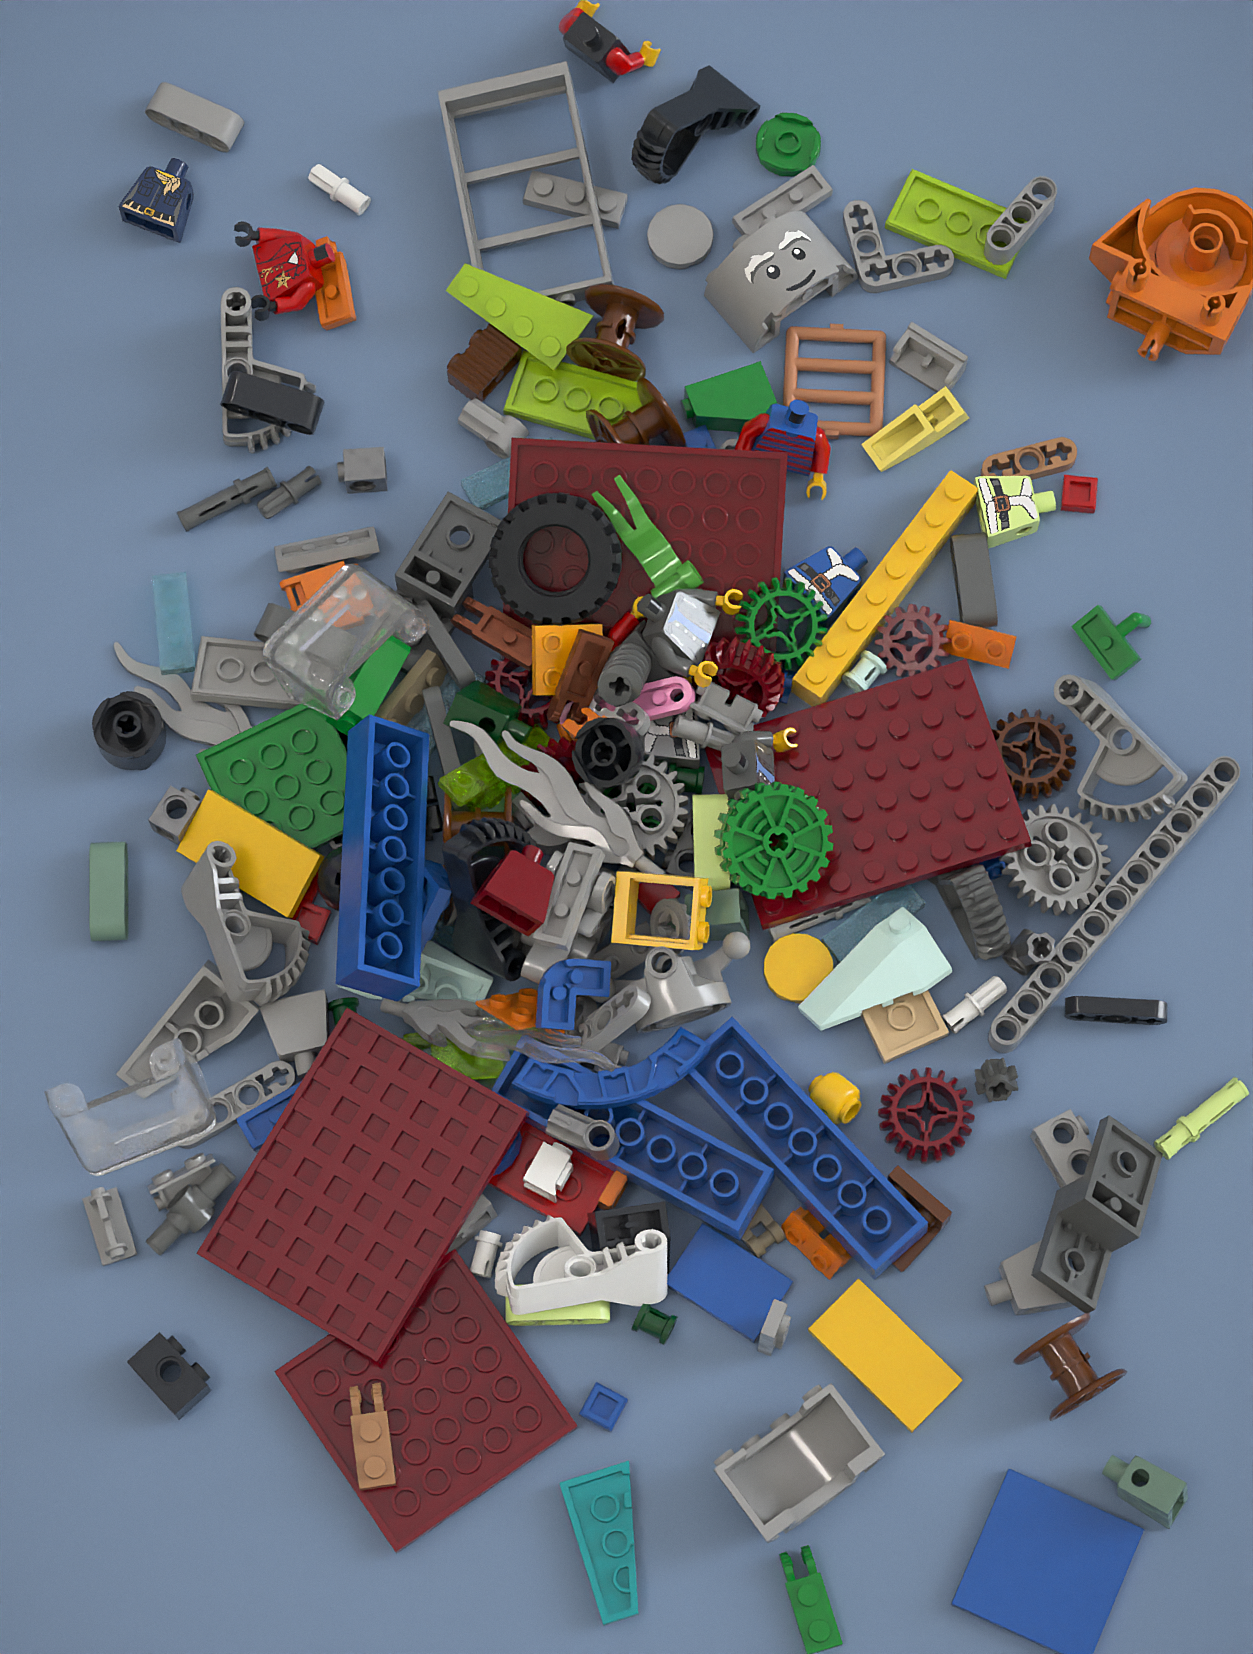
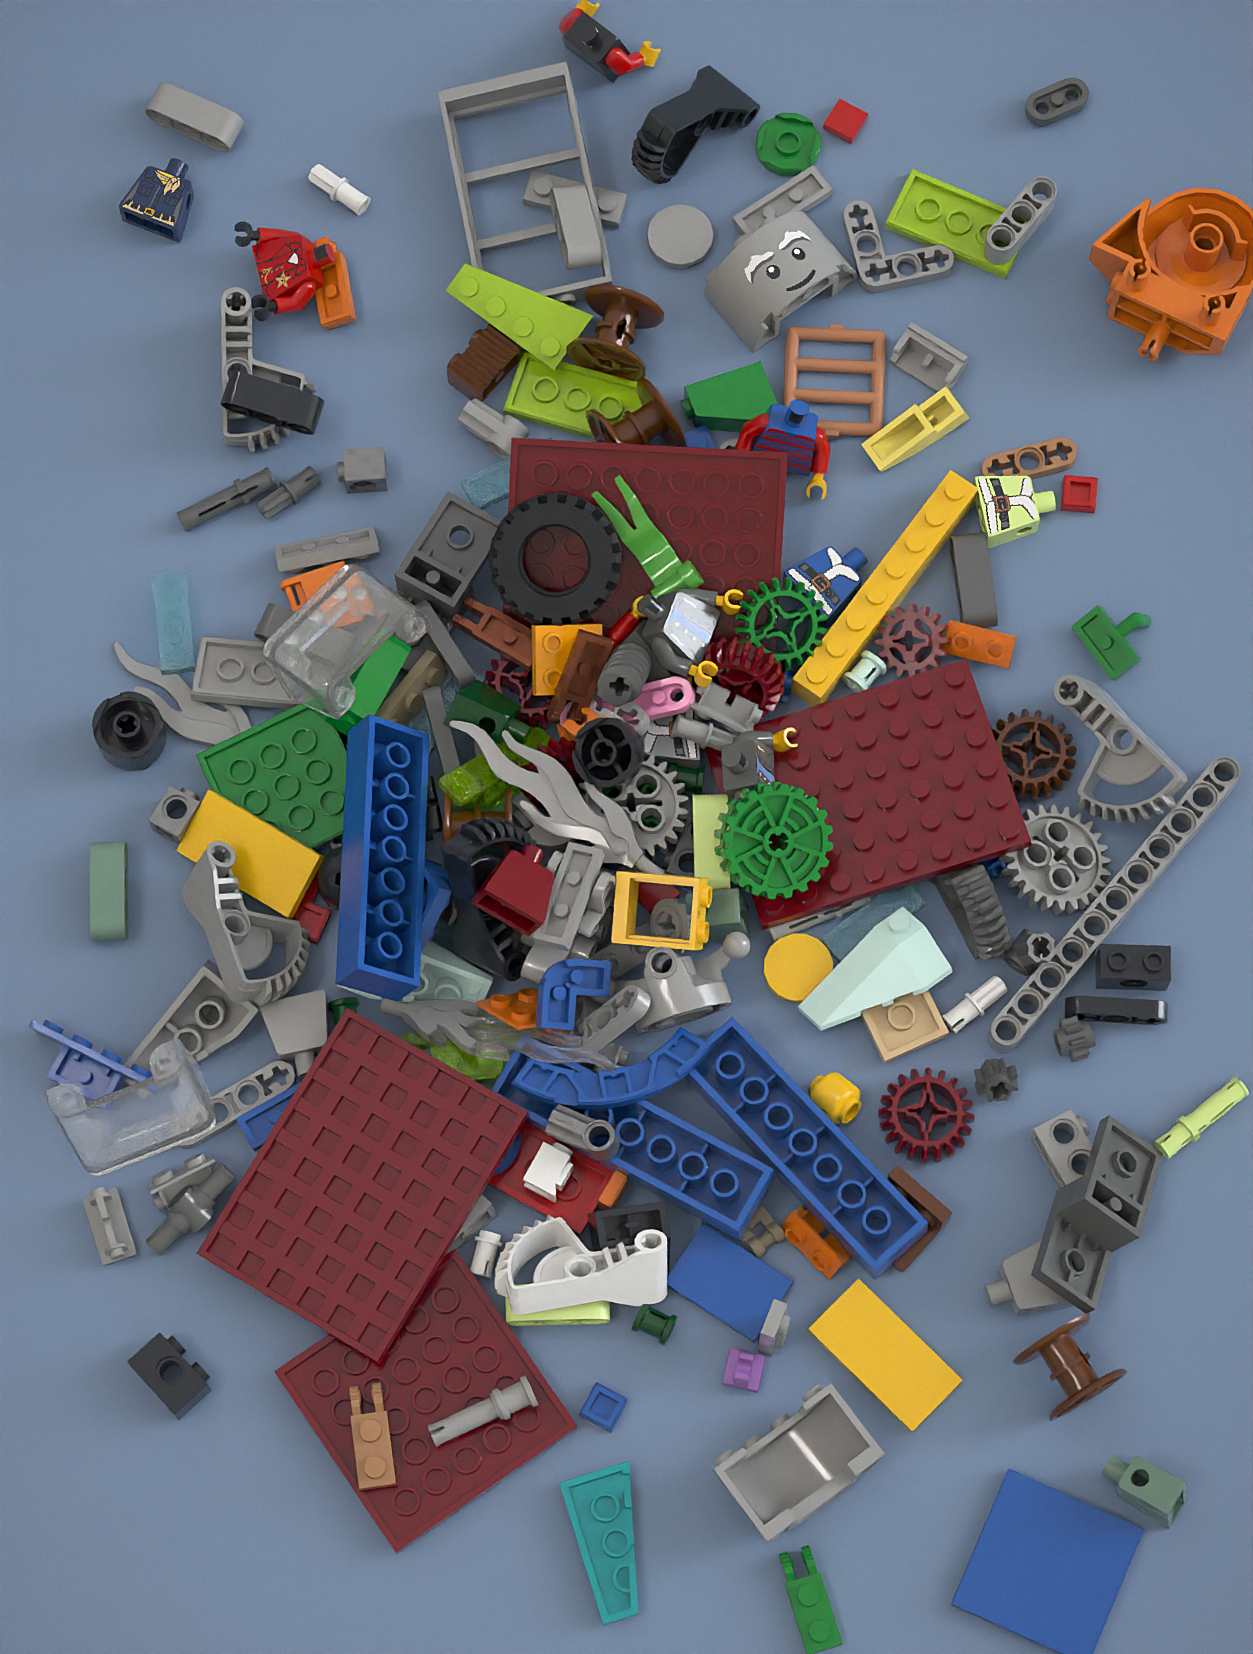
none -> bracket [29,1020,158,1109]
none -> light grey pin [427,1375,539,1447]
none -> light grey beam [550,184,602,269]
none -> medium lavender tile [722,1348,765,1393]
none -> red tile [823,99,868,144]
none -> dark grey plate [1025,78,1089,126]
none -> dark grey gear [1053,1016,1096,1062]
none -> black brick [1095,944,1171,991]

